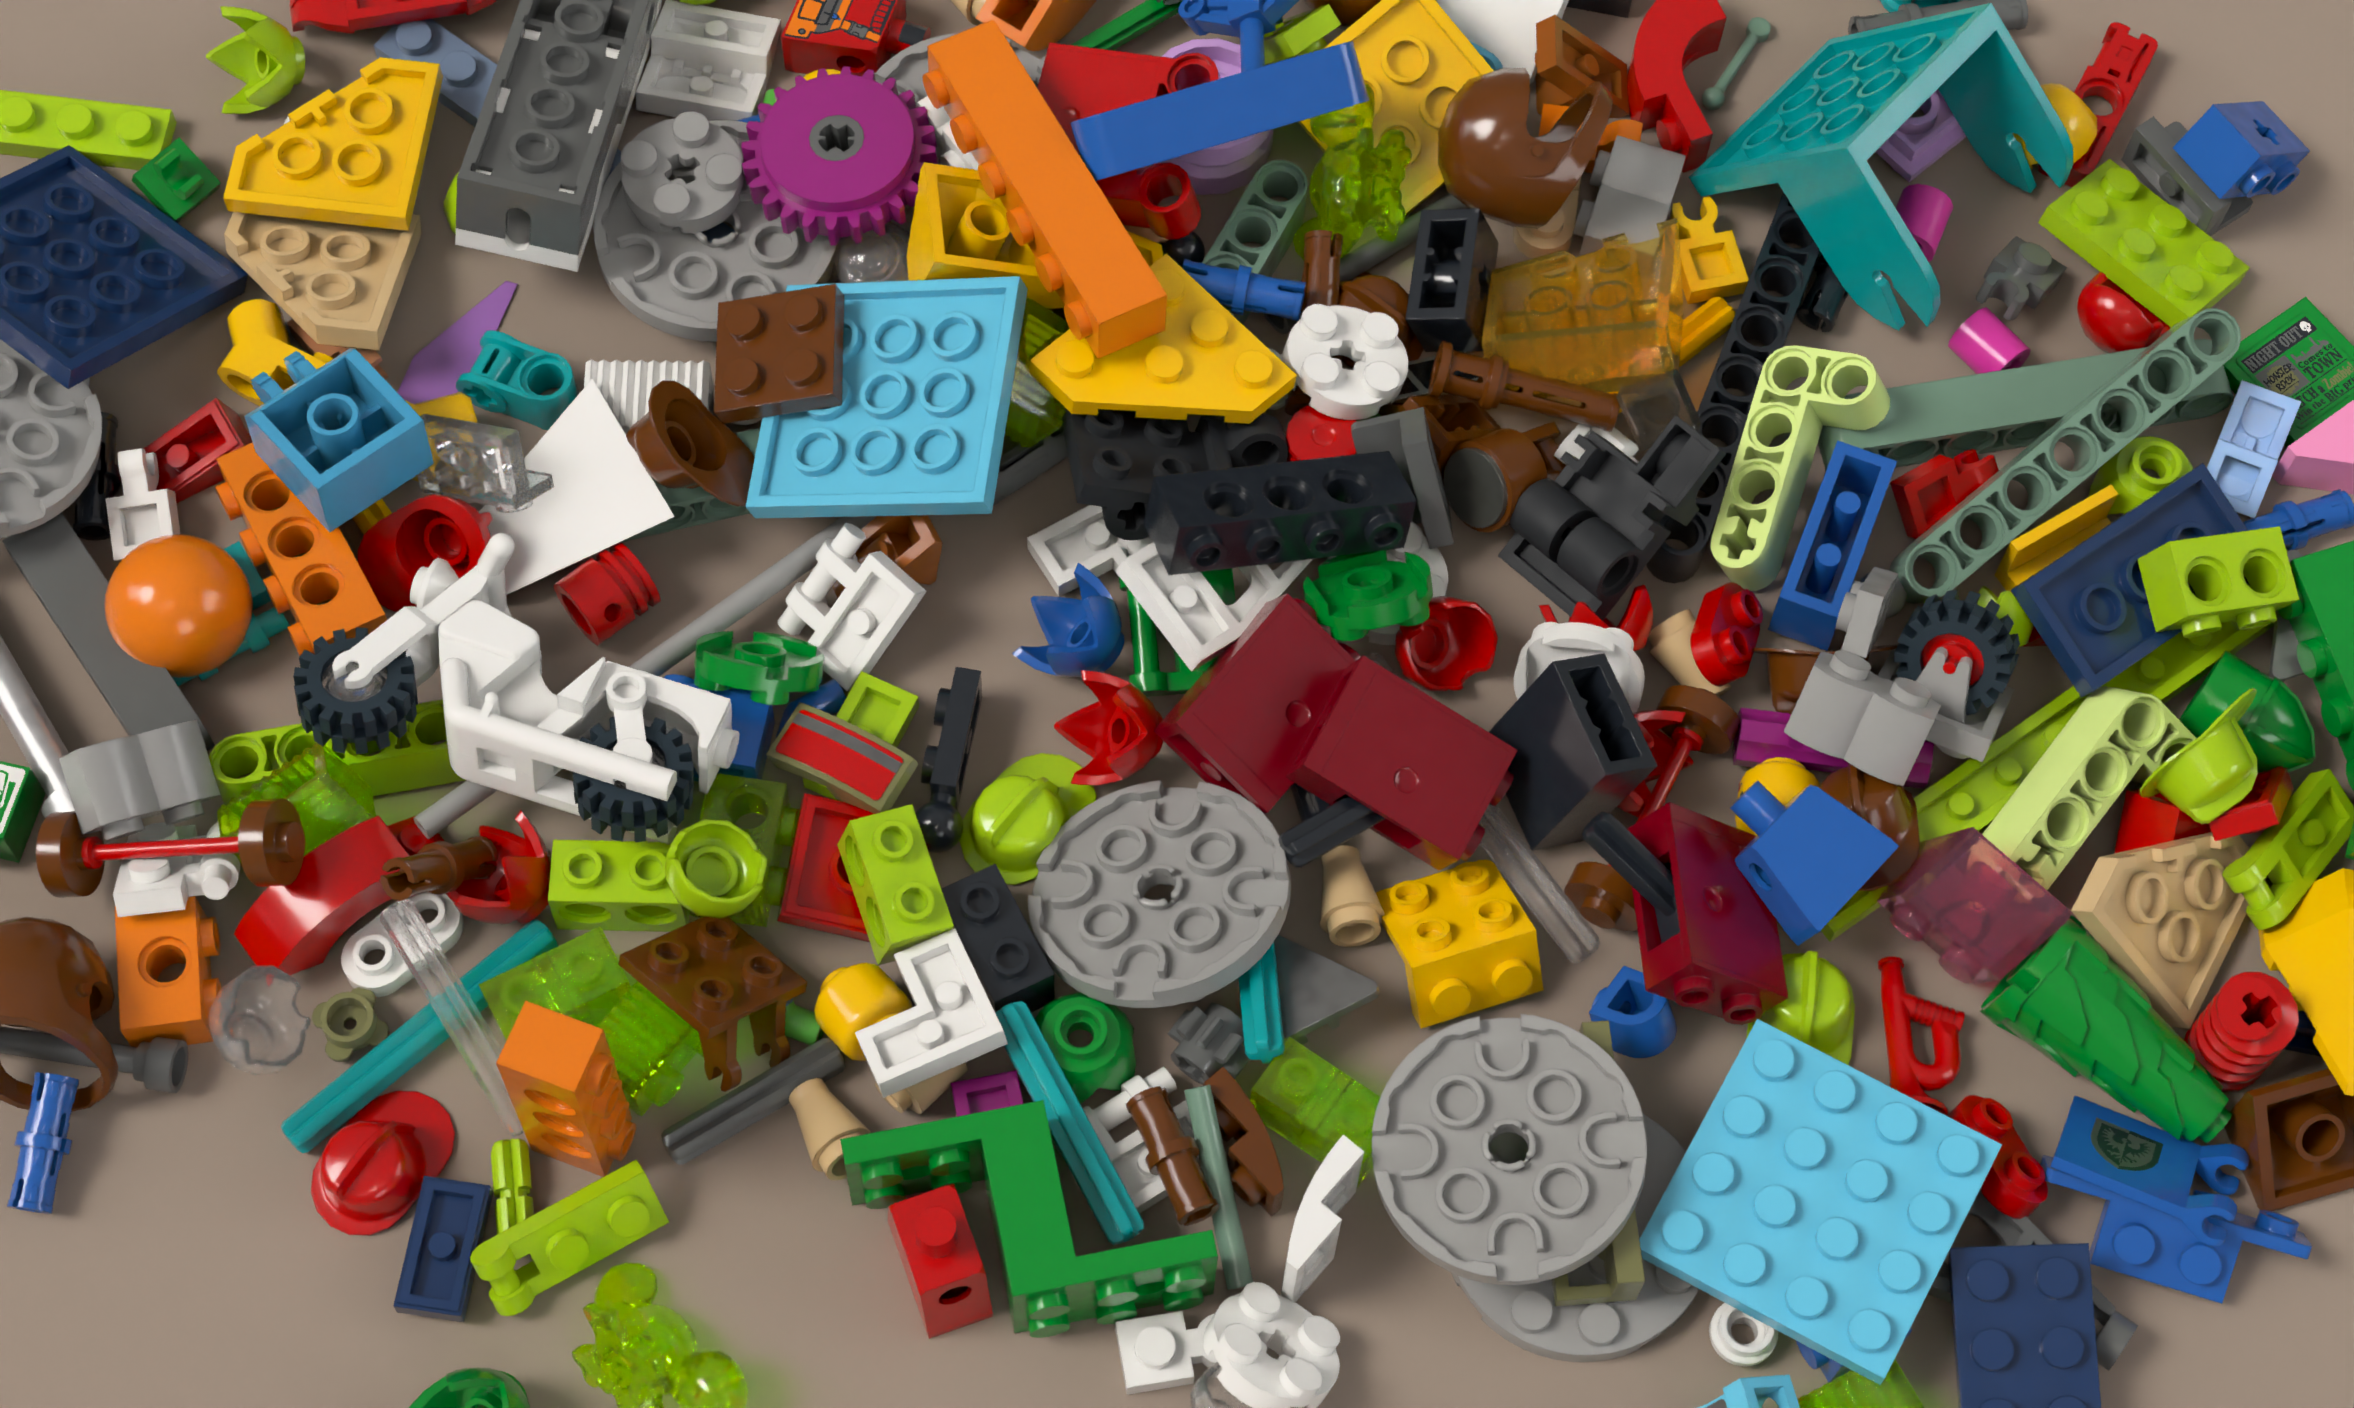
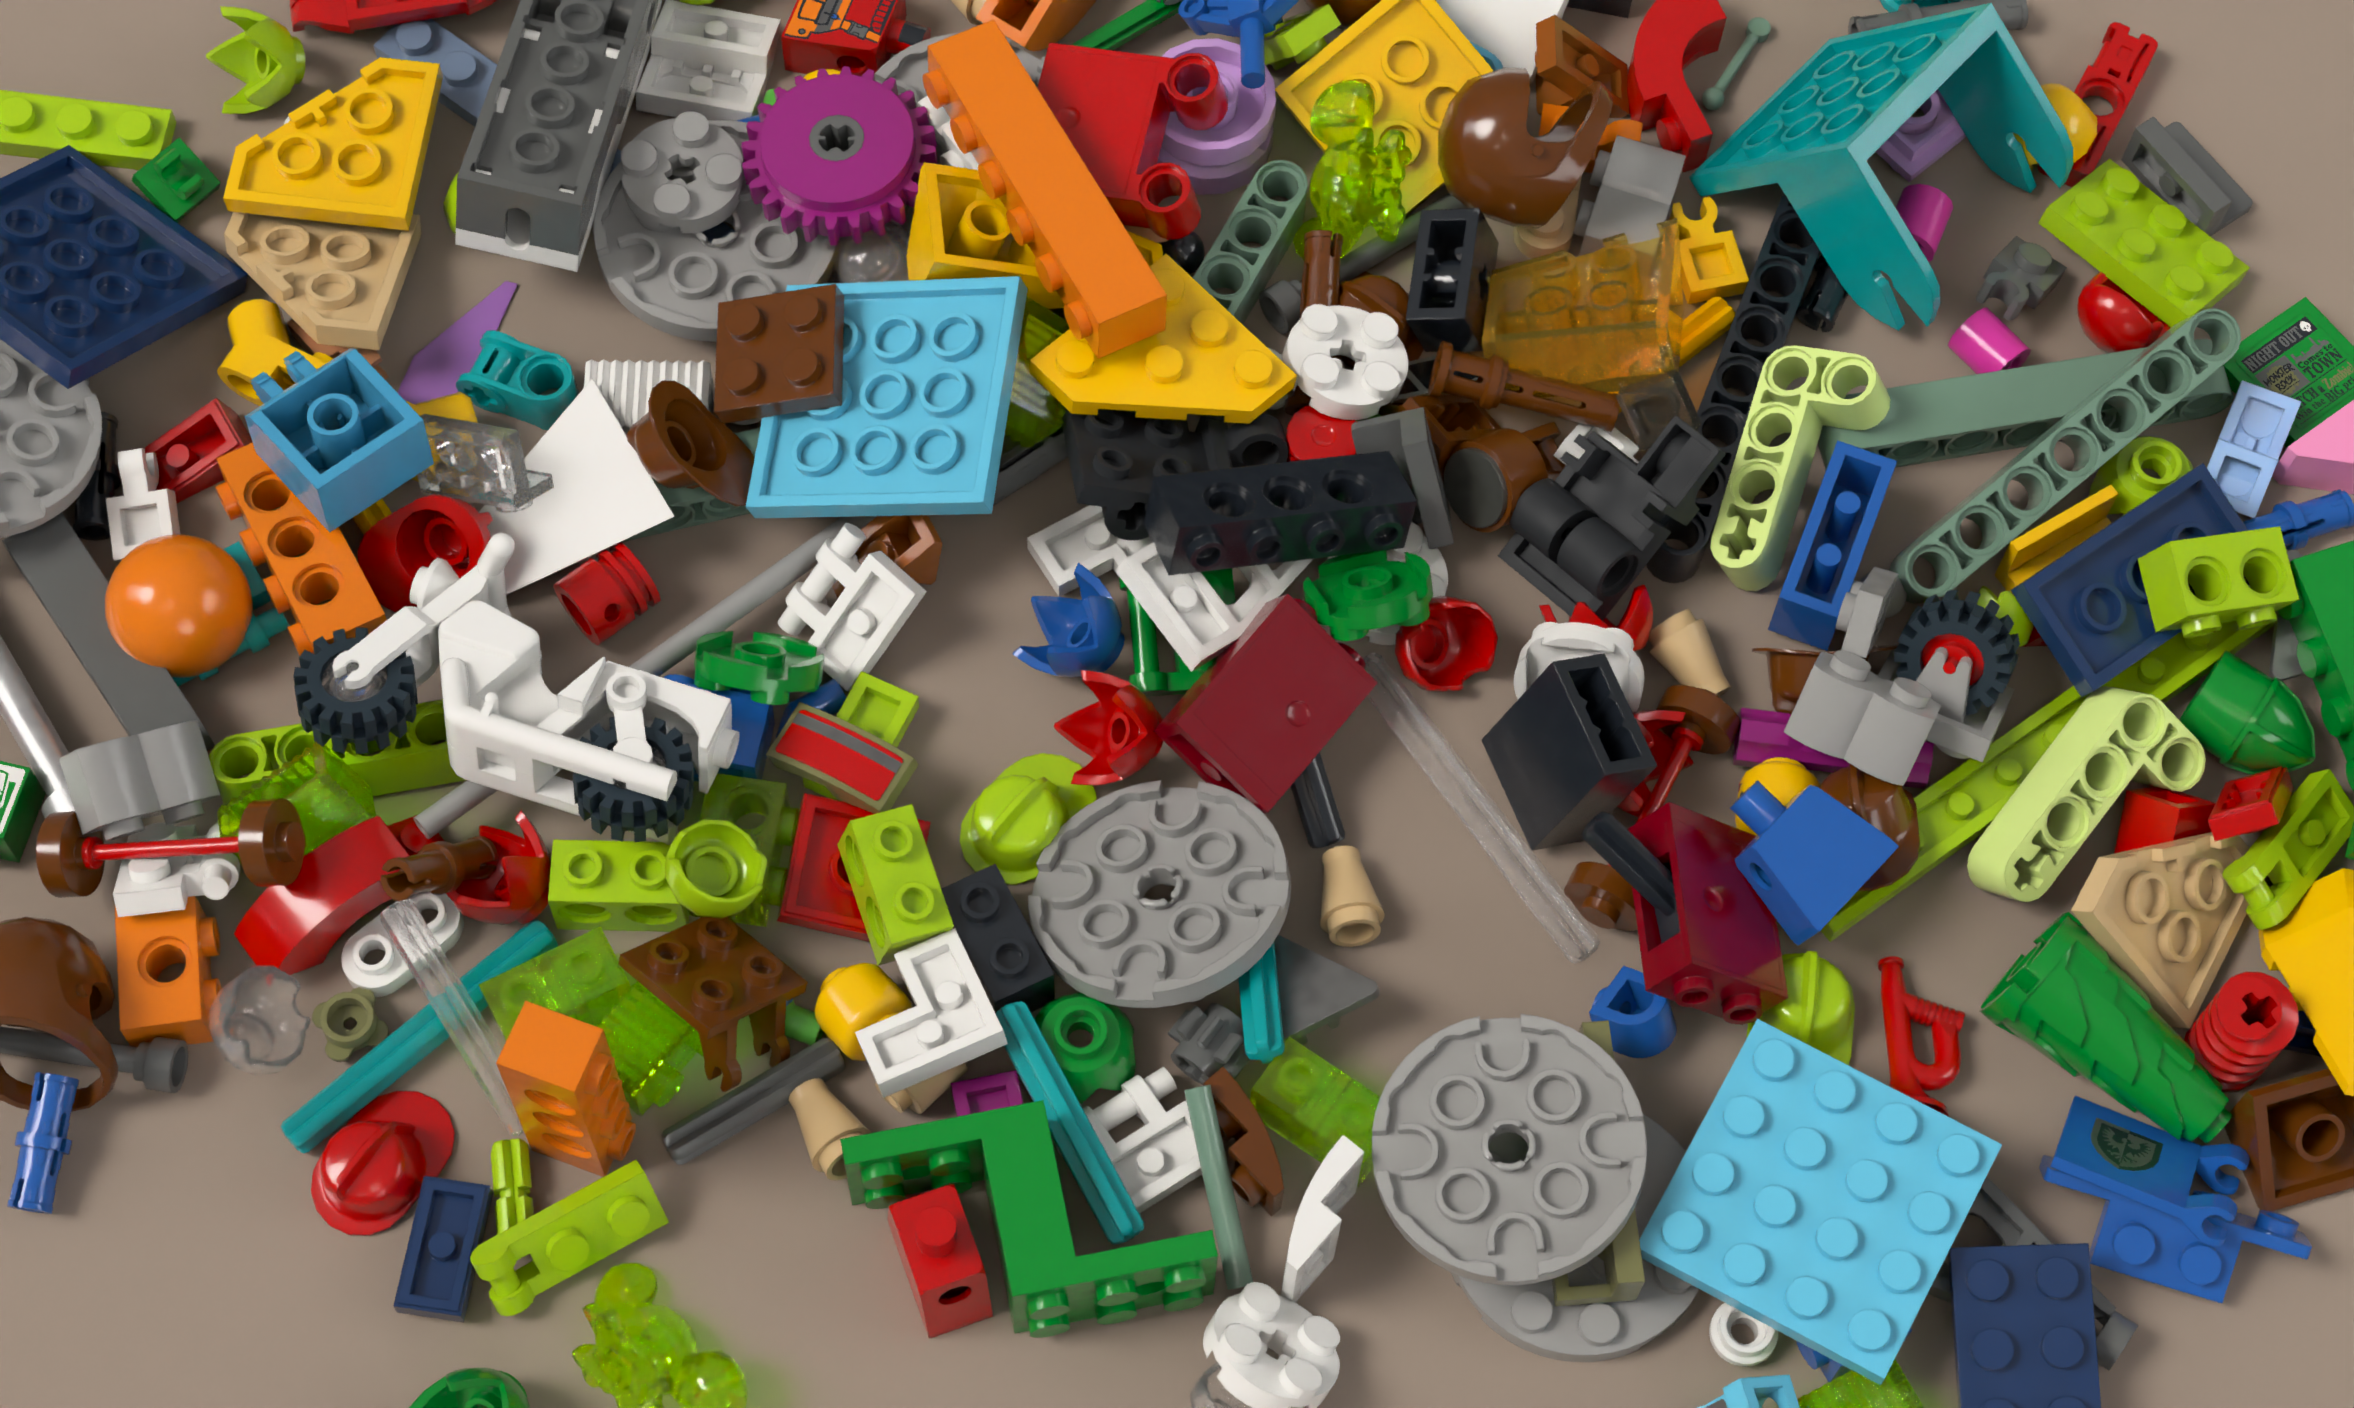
black plate [915,667,982,853] -> none
blue beam [1070,41,1370,181] -> none
white plate [1115,1311,1222,1395] -> none
reddish brown pin [1126,1086,1219,1226] -> none
blue pin [1183,259,1306,321] -> none
dark red piece [1278,655,1517,871] -> none
yellow bracket [1376,860,1544,1029] -> none
red plate [1690,582,1763,687] -> none
clear pink slope [1877,827,2073,984] -> none
red plate [1890,449,1999,539] -> none
red plate [1948,1095,2048,1219] -> none
lime piece [2139,688,2258,824] -> none
blue brick [2173,101,2310,199] -> none

